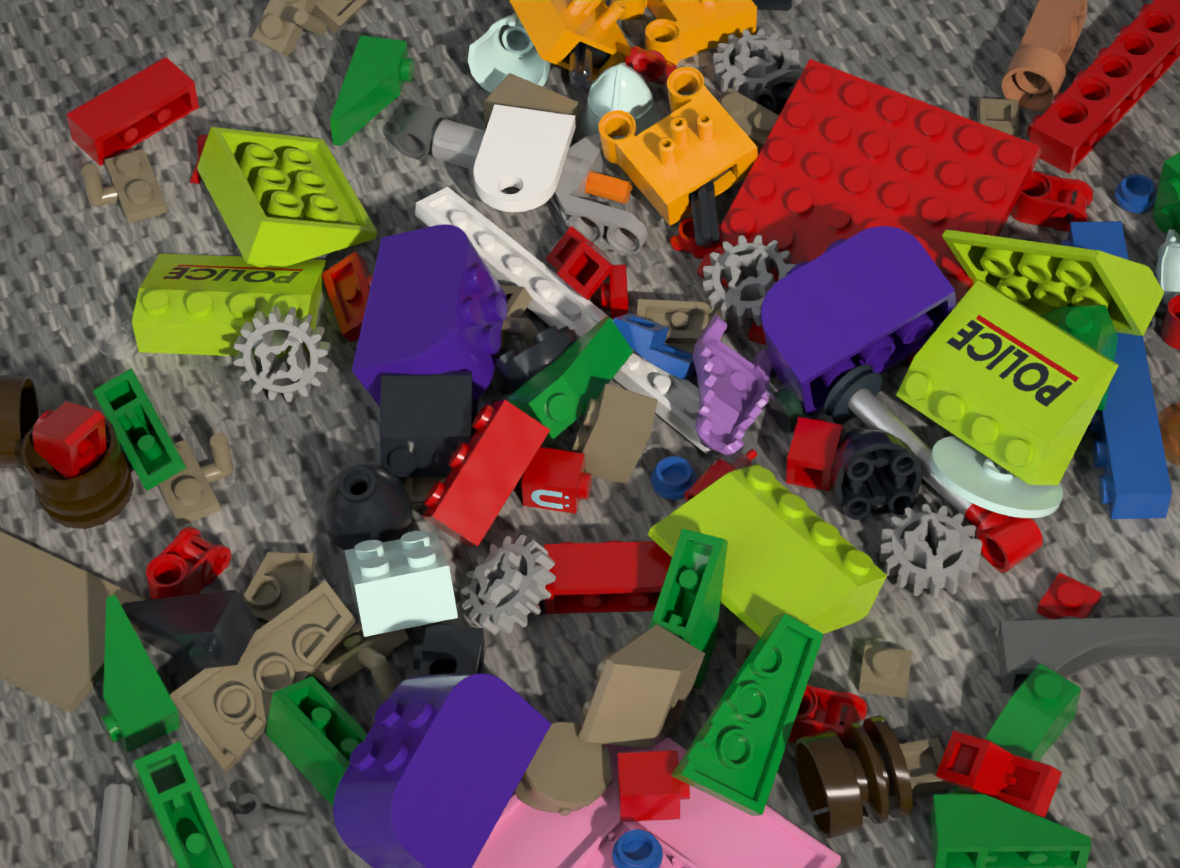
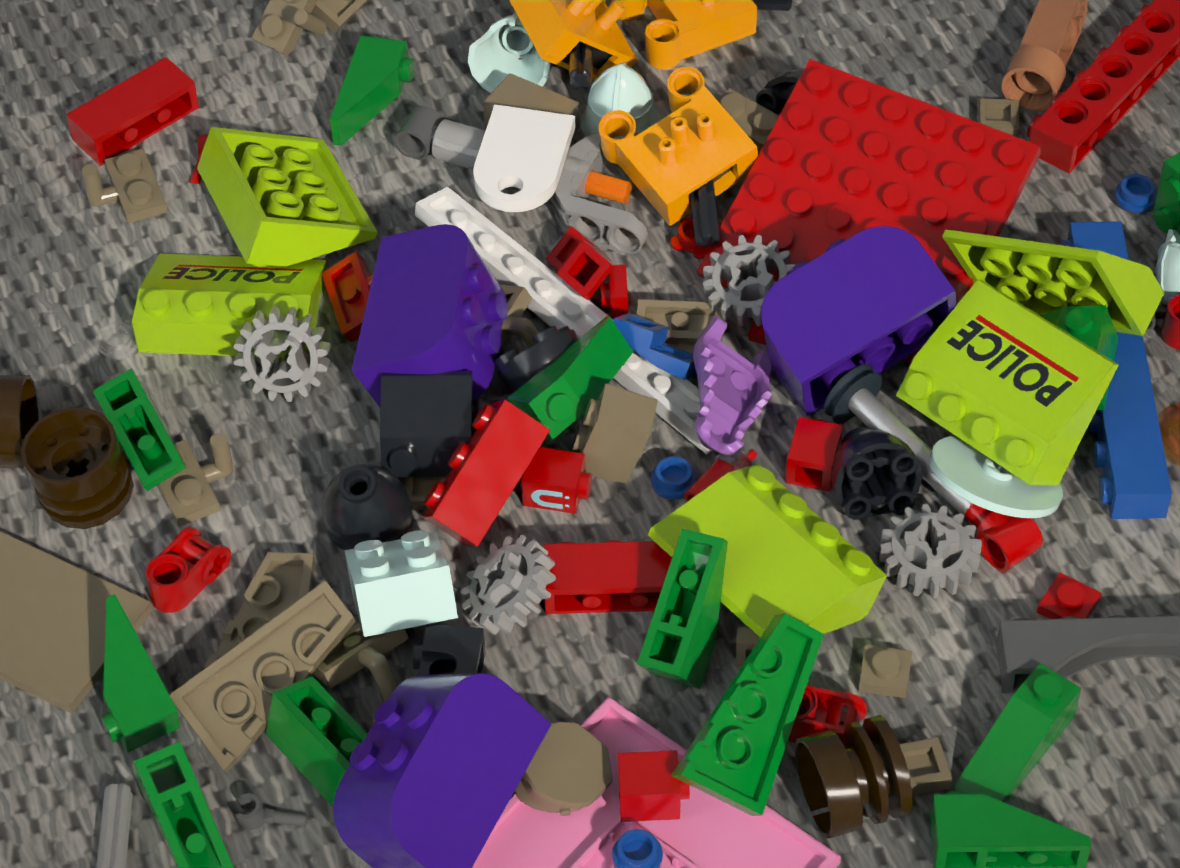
red slope [32,401,107,480] -> none
black slope [122,590,259,669] -> none
dark tan slope [579,624,705,749] -> none
red axle [625,46,677,86] -> none
light grey gear [713,29,800,101] -> none
clear green tile [769,388,804,435] -> none
red slope [935,730,1063,818] -> none
red piece [1011,171,1093,232] -> none

